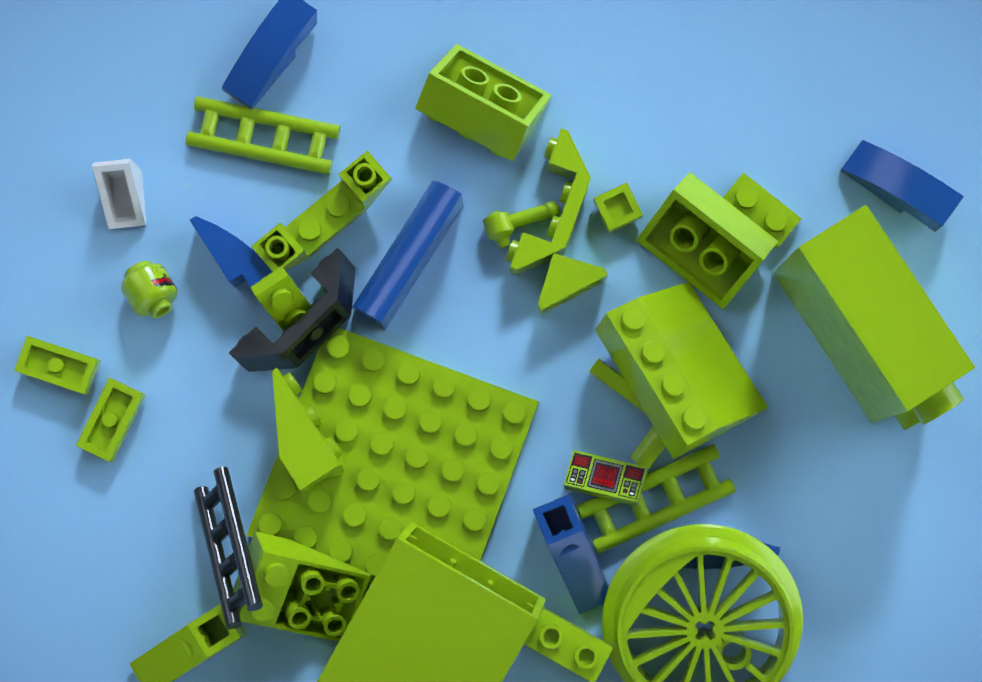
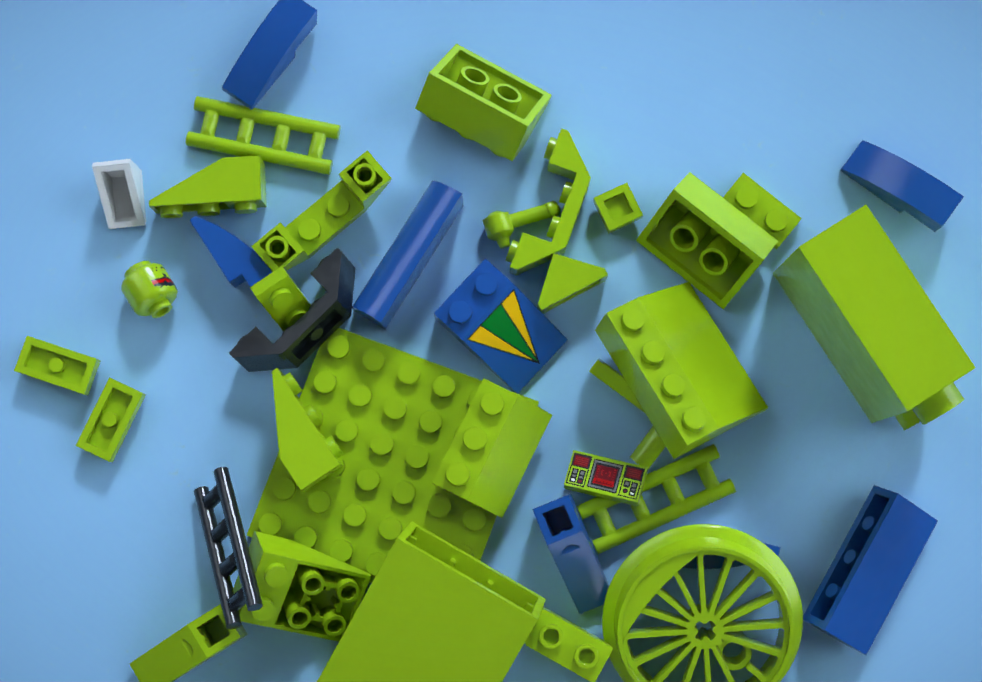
none -> lime slope [149,155,267,218]
none -> lime slope [432,378,552,518]
none -> blue slope [434,258,568,394]
none -> blue brick [803,485,938,655]

